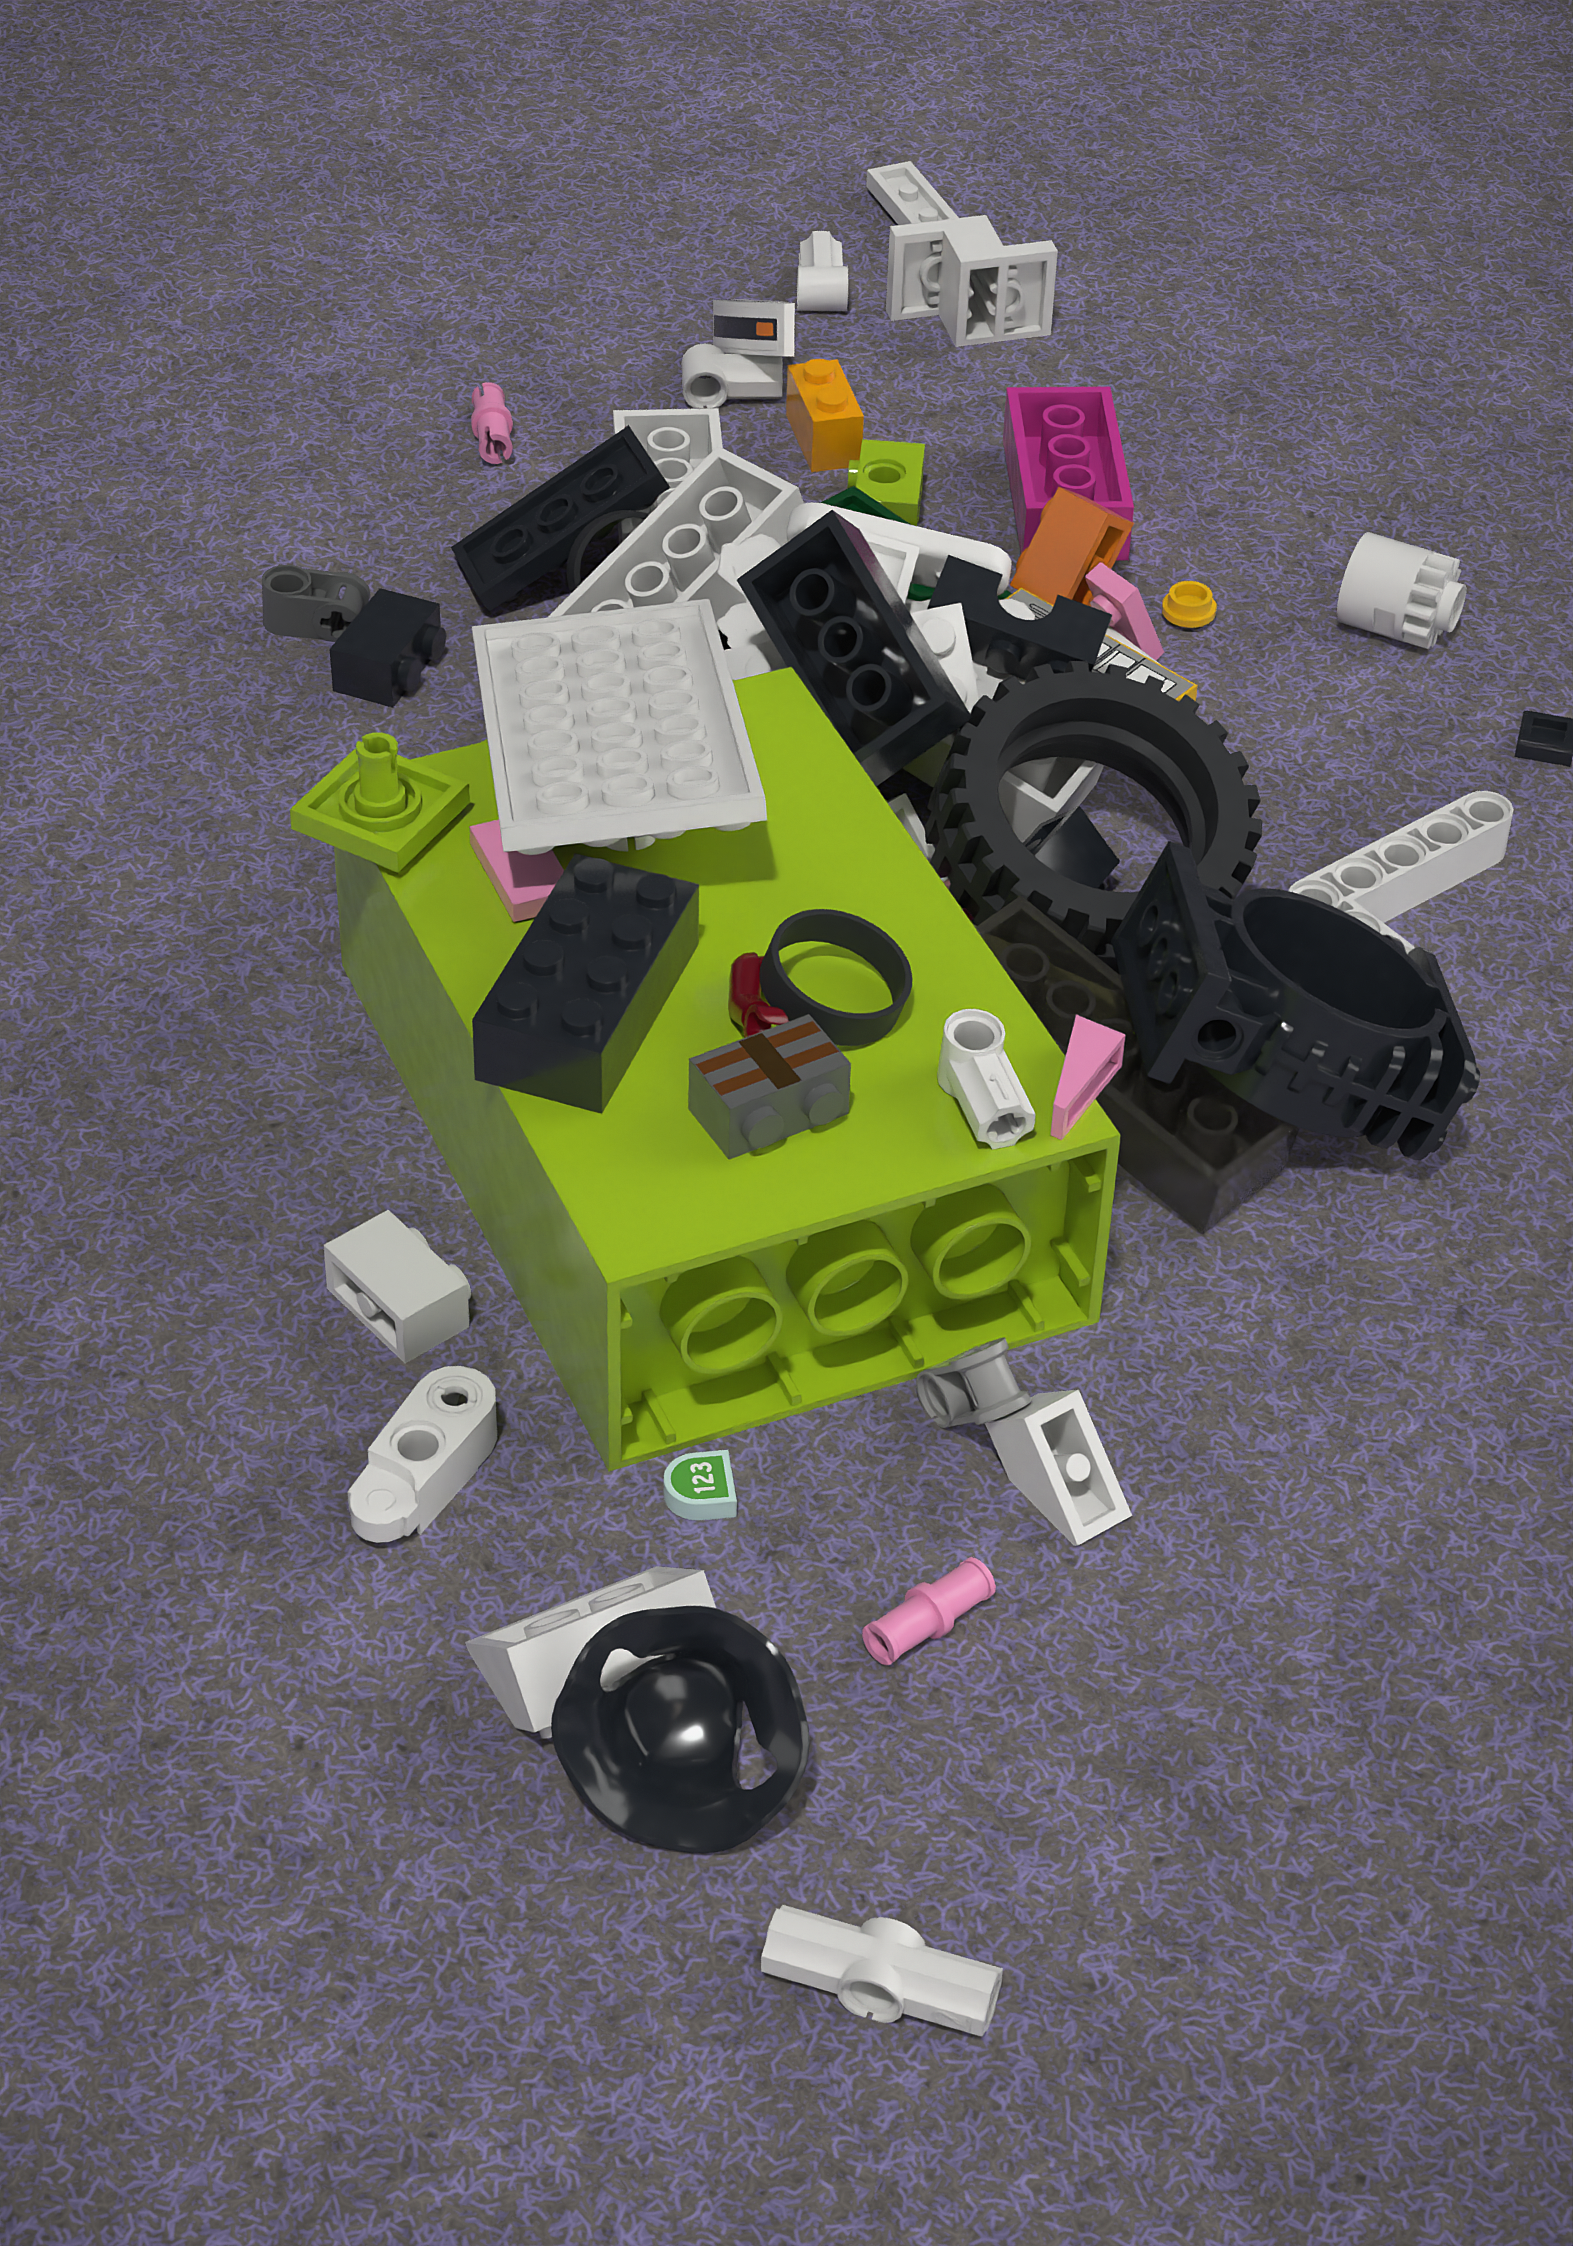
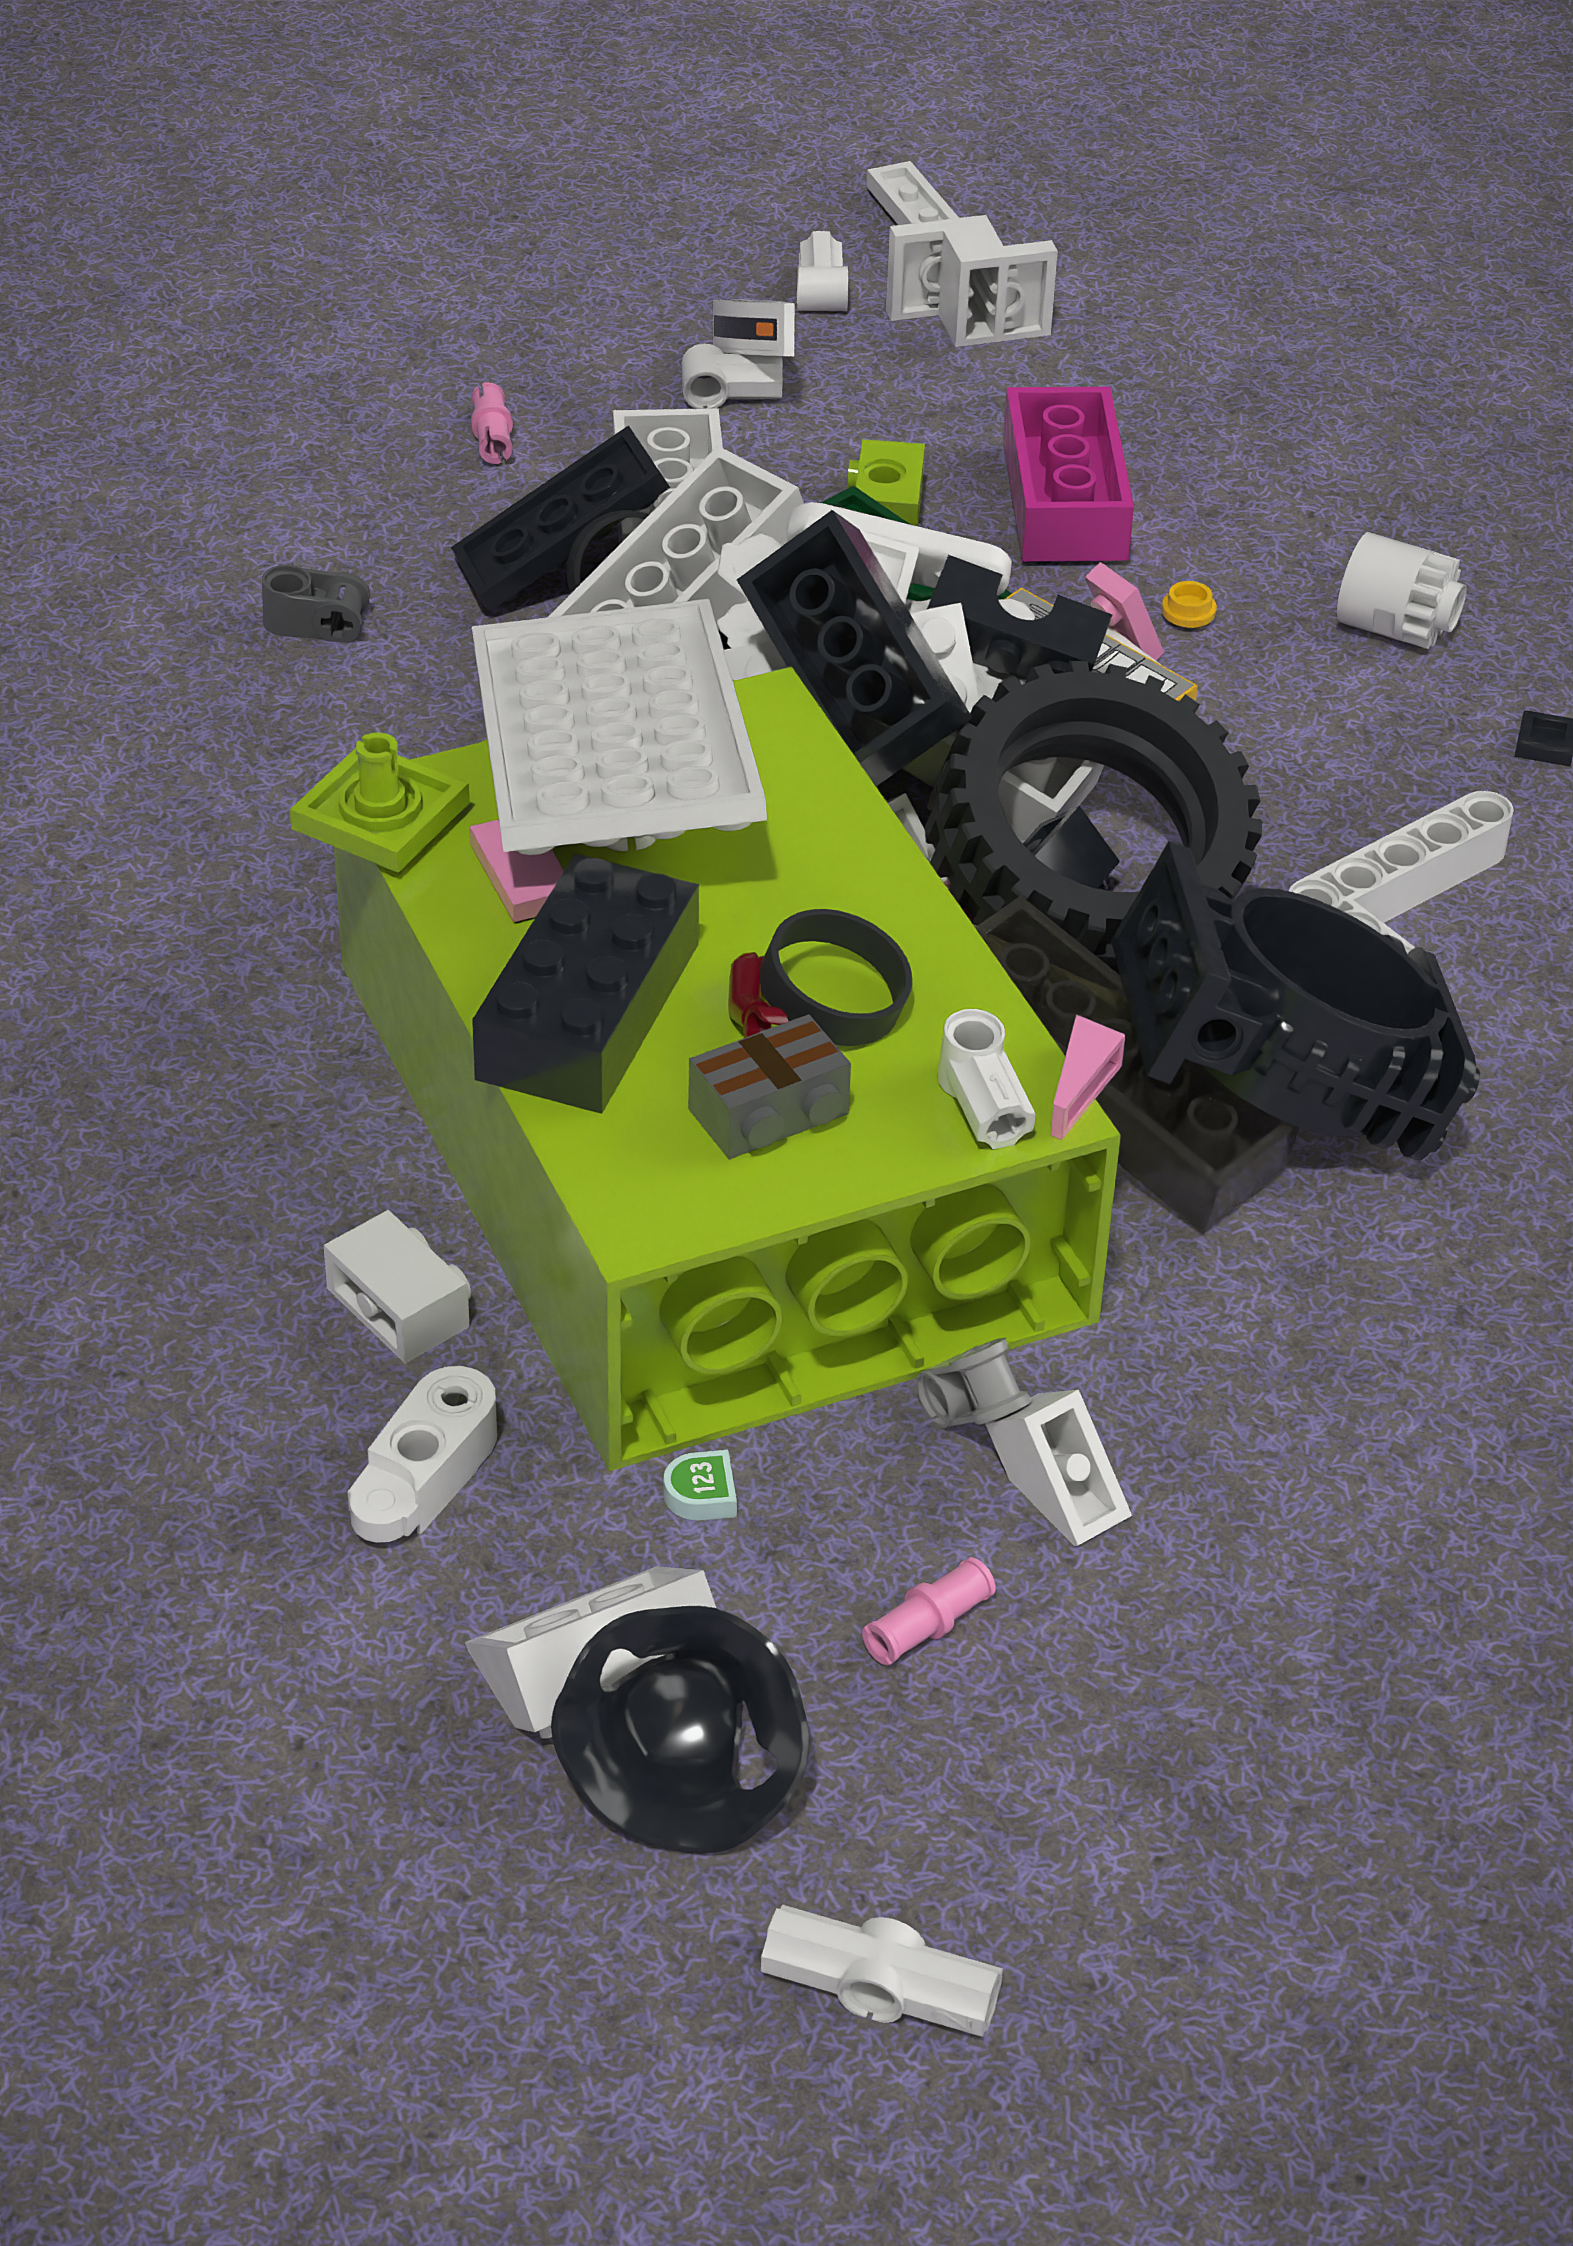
black brick [330,588,446,708] -> none
light orange brick [786,359,864,472] -> none
orange brick [1010,486,1134,606] -> none

